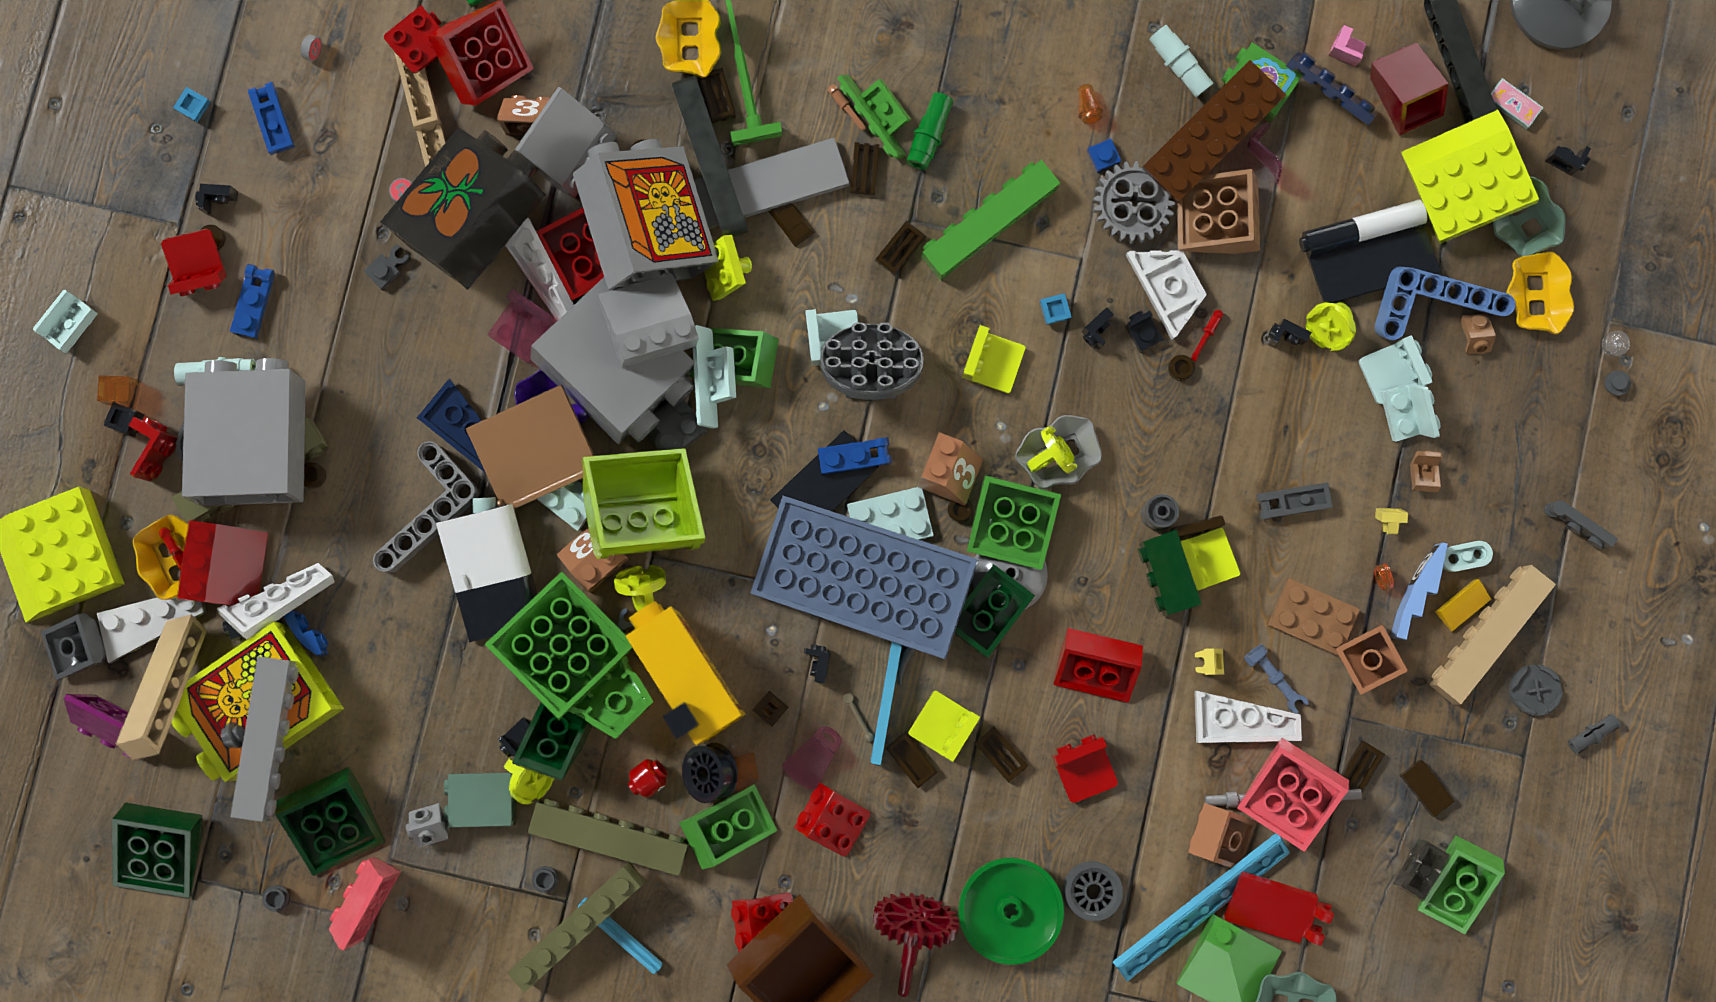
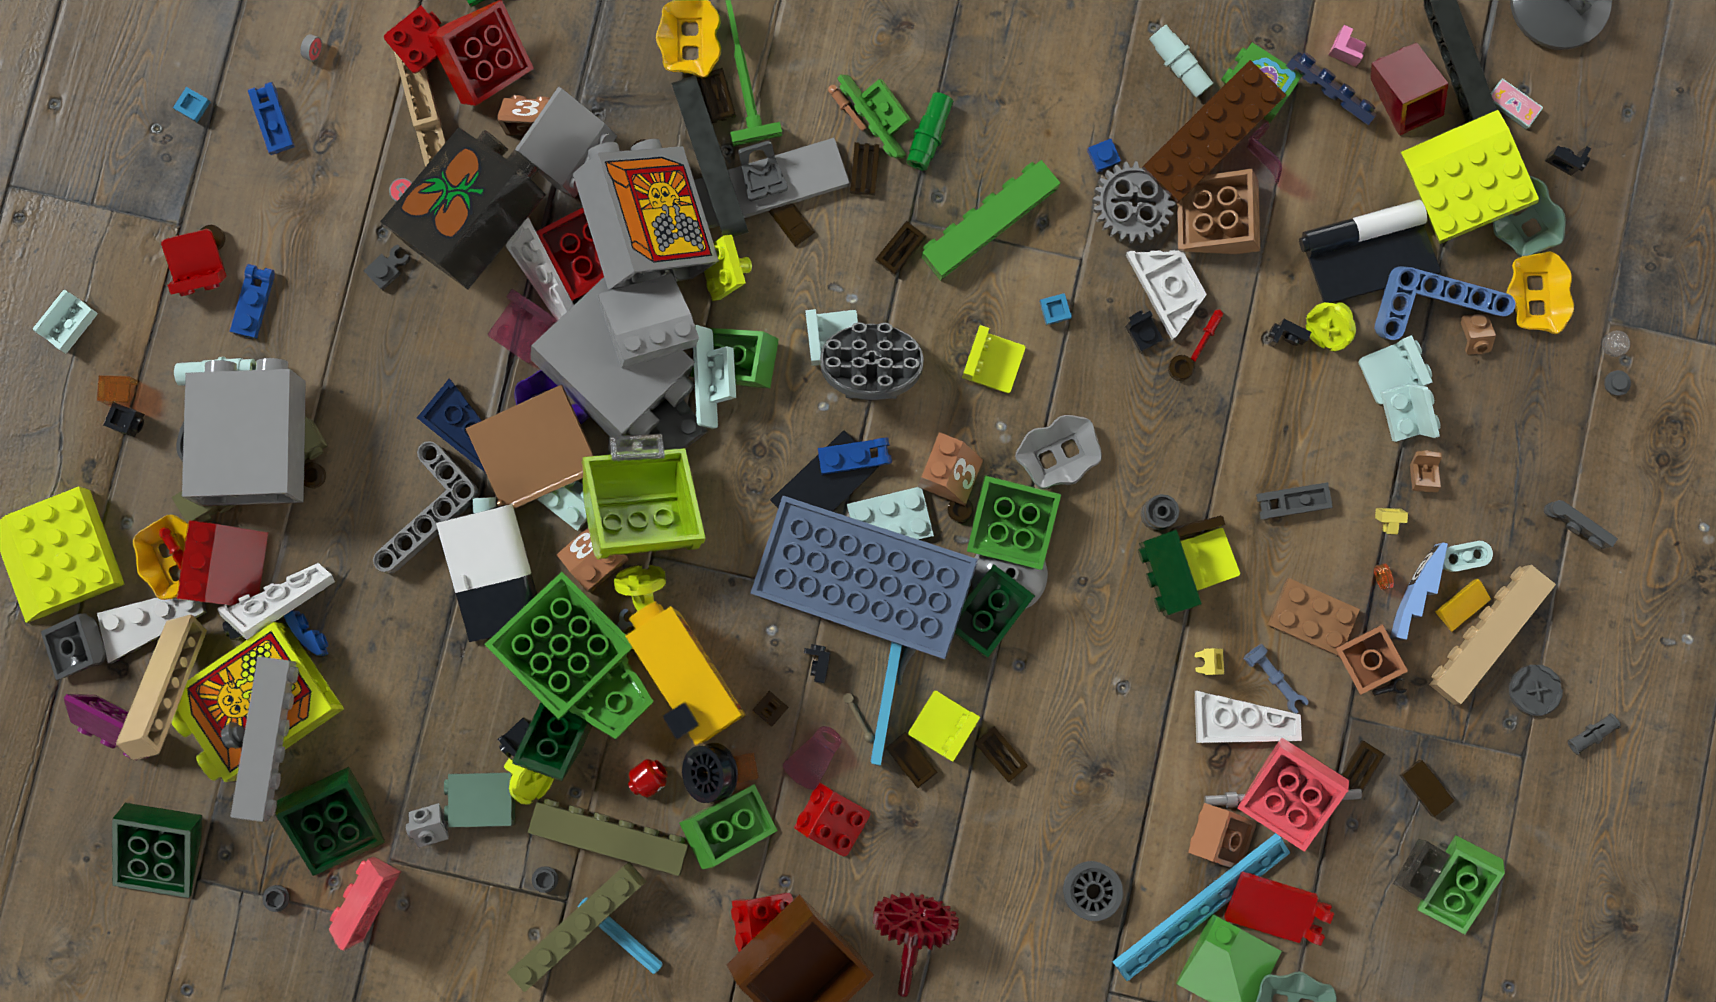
red bracket [128,416,177,482] -> none
black bracket [195,184,238,214] -> none
green dish [958,857,1064,965] -> none
neon yellow tile [1026,426,1077,474] -> none
red bracket [1051,734,1118,803] -> none
red slope [1053,628,1143,703] -> none
clear orange cone [1077,84,1103,124] -> none
black bracket [1082,307,1114,350] -> none
none -> clear slope [609,434,665,461]
none -> dark grey piece [738,141,788,201]
none -> black hand [1372,678,1407,696]

